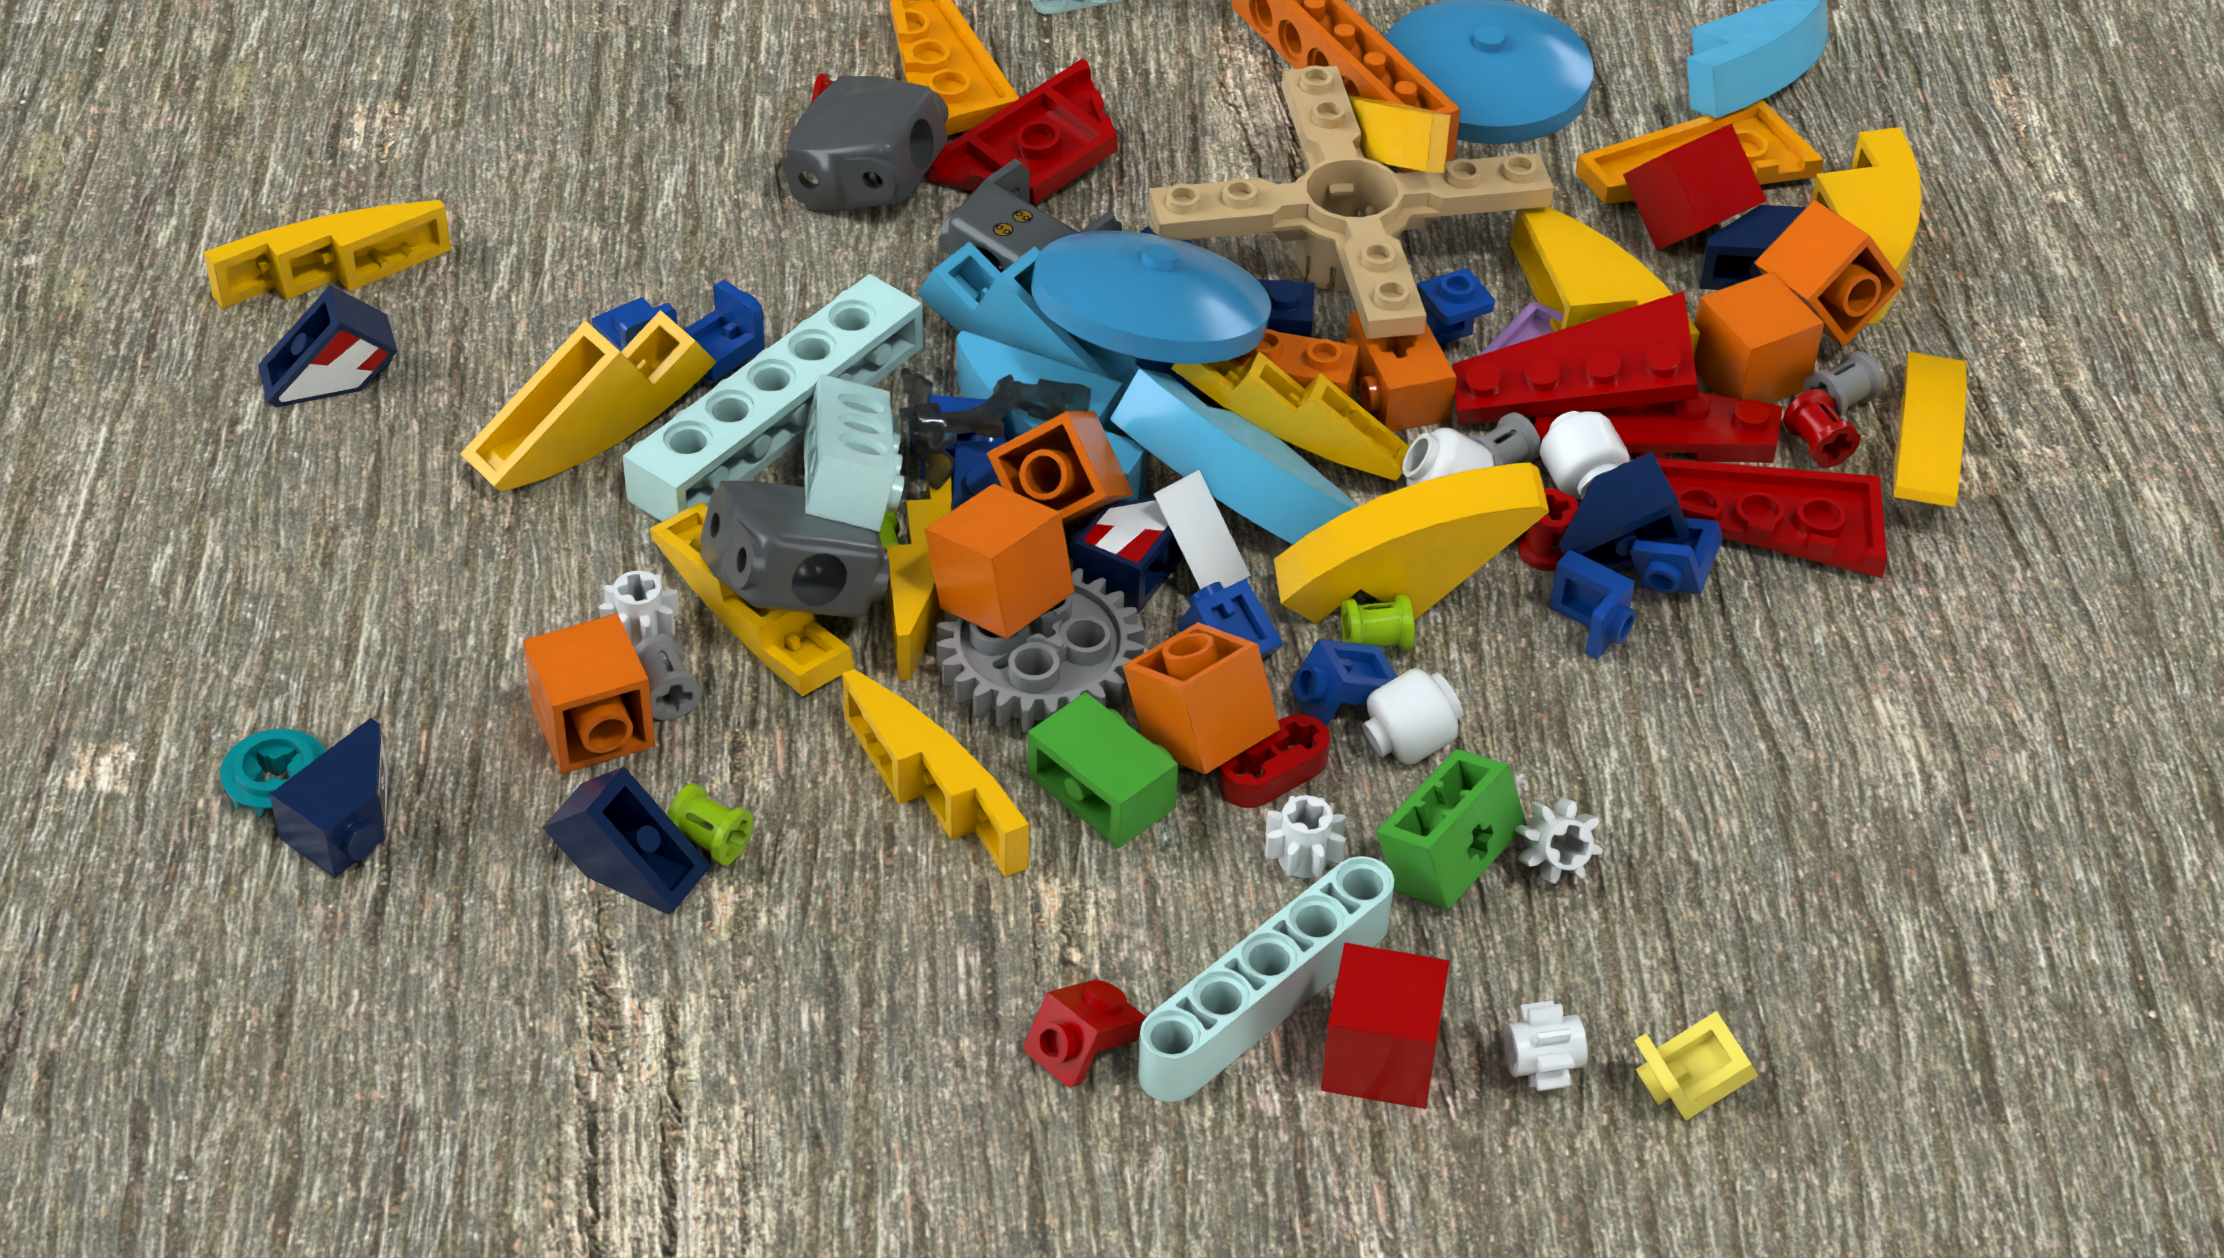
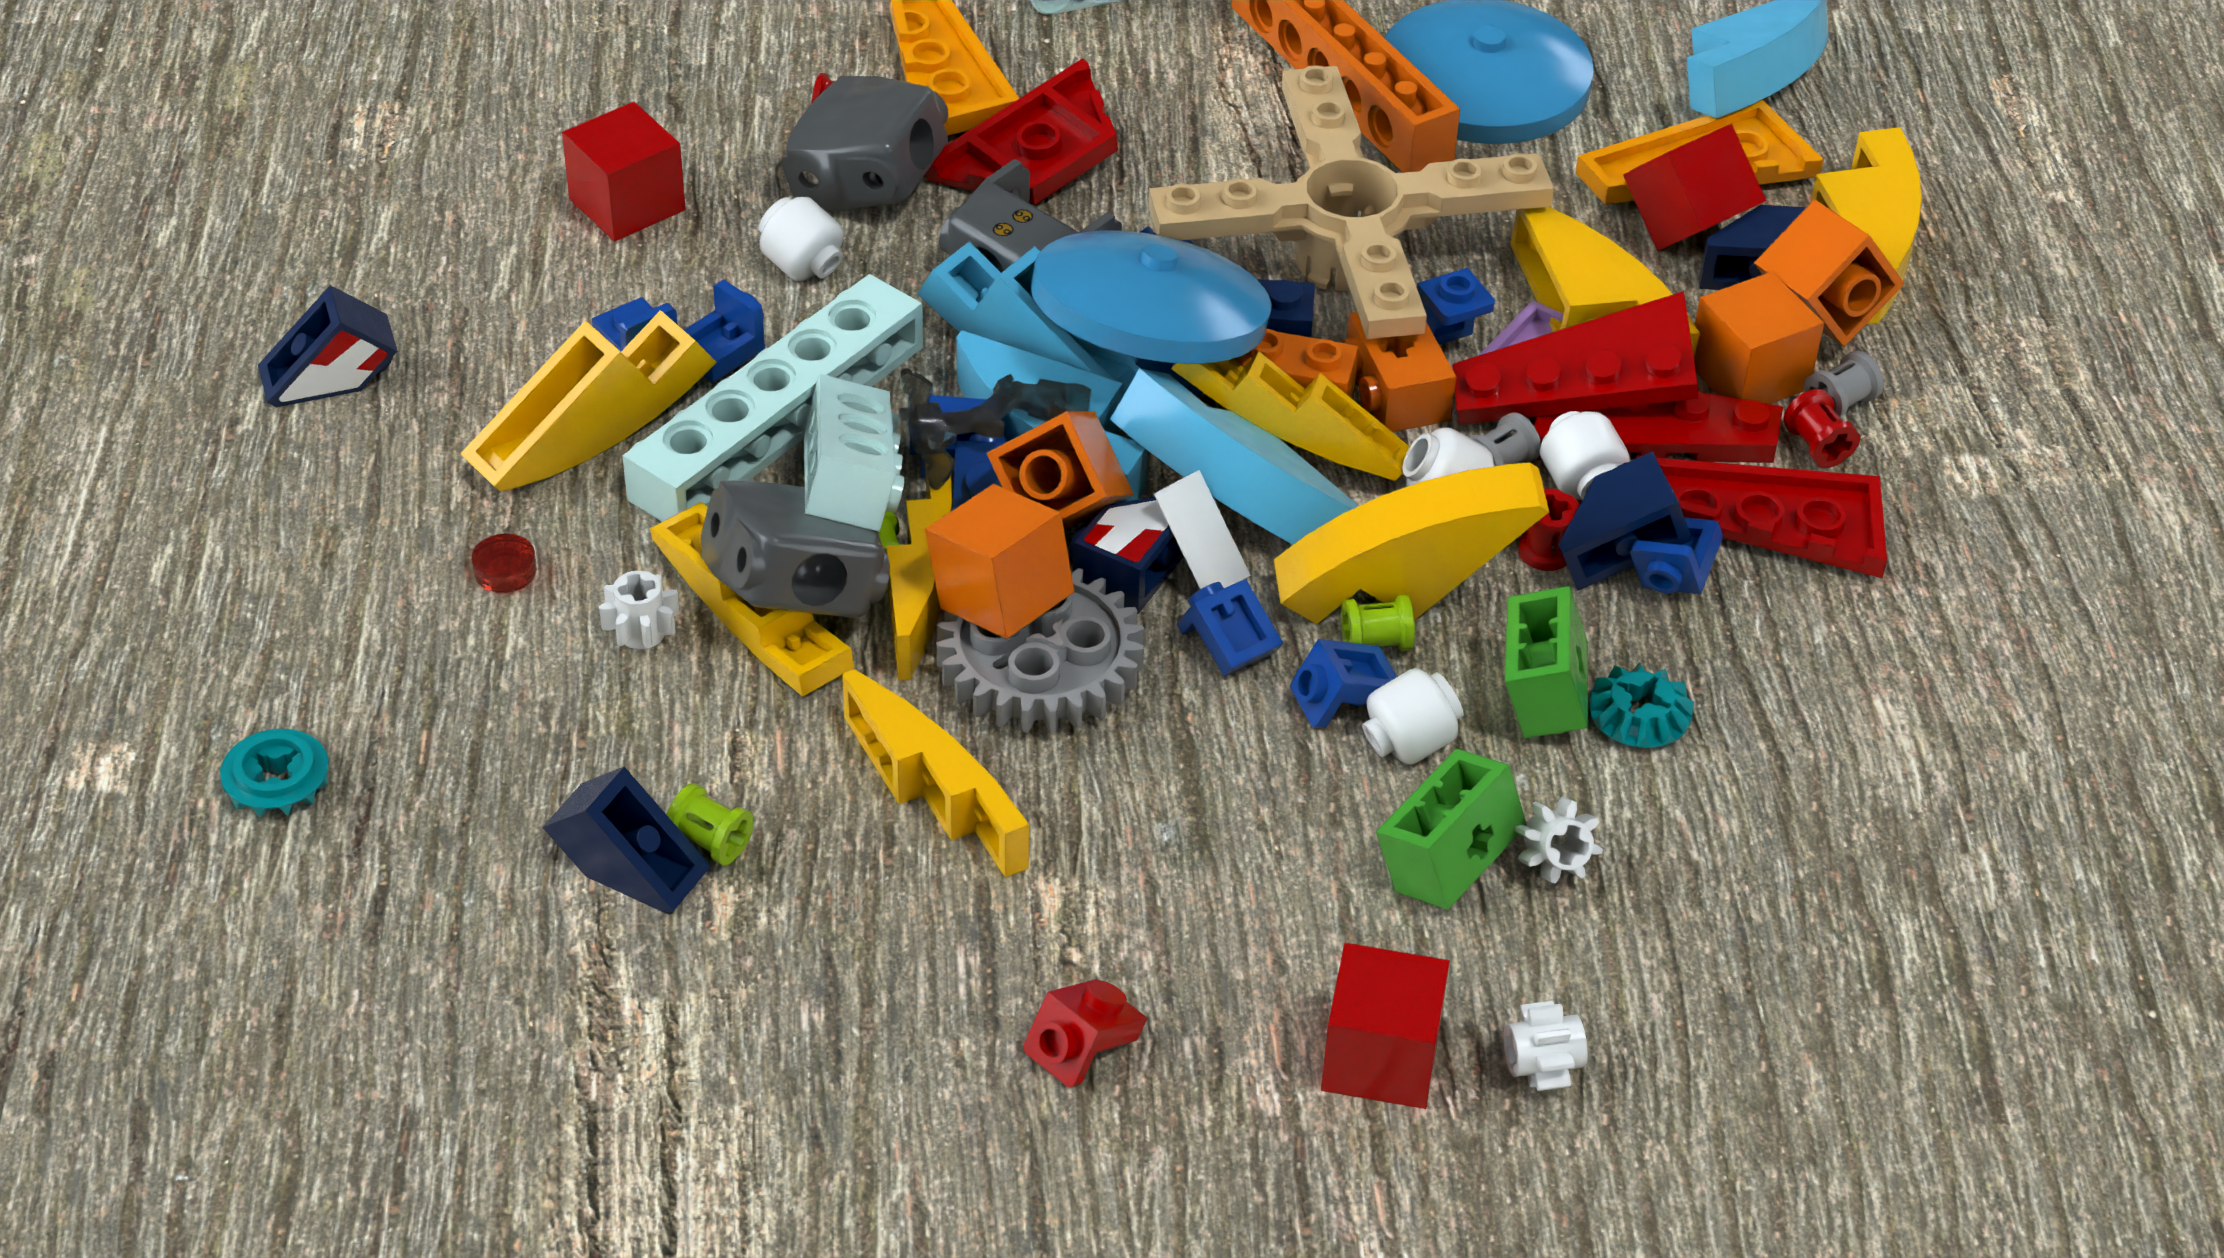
yellow slope [203,200,451,309] -> none
dark blue slope [269,718,389,878] -> none
orange head [523,613,655,774] -> none
light grey bush [634,634,702,720] -> none
bright green brick [1028,692,1178,849] -> none
orange head [1123,622,1280,774] -> none
light aqua beam [1138,856,1395,1102] -> none
red beam [1219,714,1330,808] -> none
white gear [1265,795,1346,878] -> none
yellow slope [1348,95,1451,173] -> none
blue bracket [1550,549,1636,659] -> none
light yellow bracket [1634,1011,1759,1121] -> none
yellow slope [1893,351,1967,508] -> none
none -> clear red tile [472,533,537,593]
none -> red head [562,101,686,242]
none -> white head [758,197,844,282]
none -> bright green brick [1505,586,1588,739]
none -> teal gear [1589,662,1694,748]

